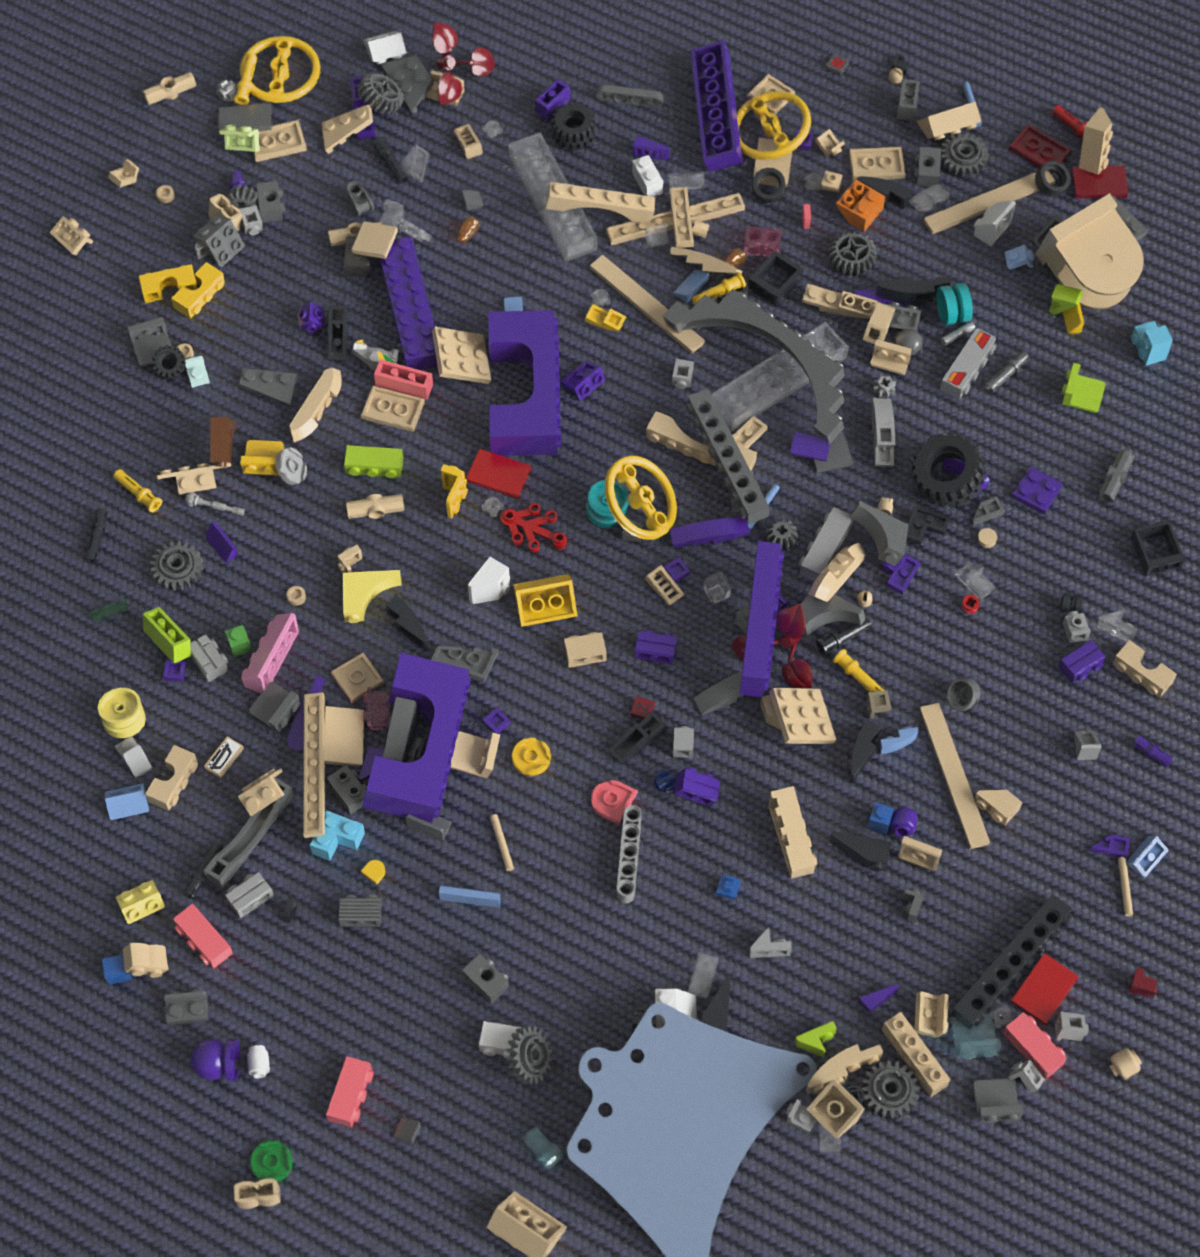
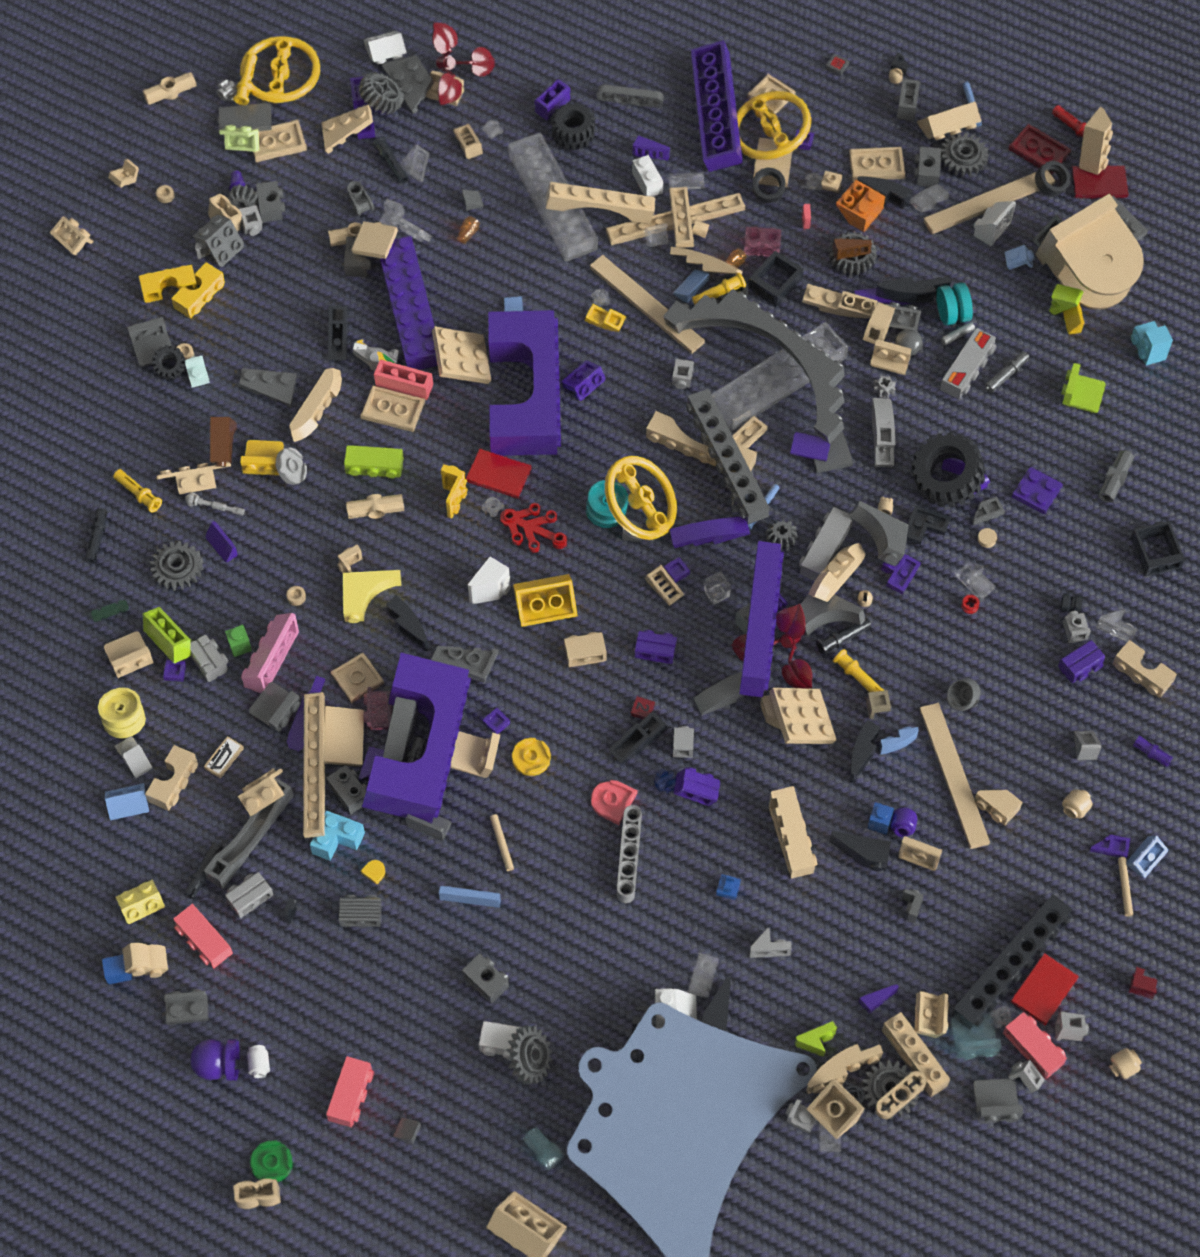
dark purple brick [298,302,325,334] -> none
tan bracket [815,129,845,157] -> none
none -> tan bracket [104,631,153,678]
none -> reddish brown slope [833,239,872,260]
none -> tan beam [875,1071,926,1119]
none -> tan head [1062,789,1092,819]

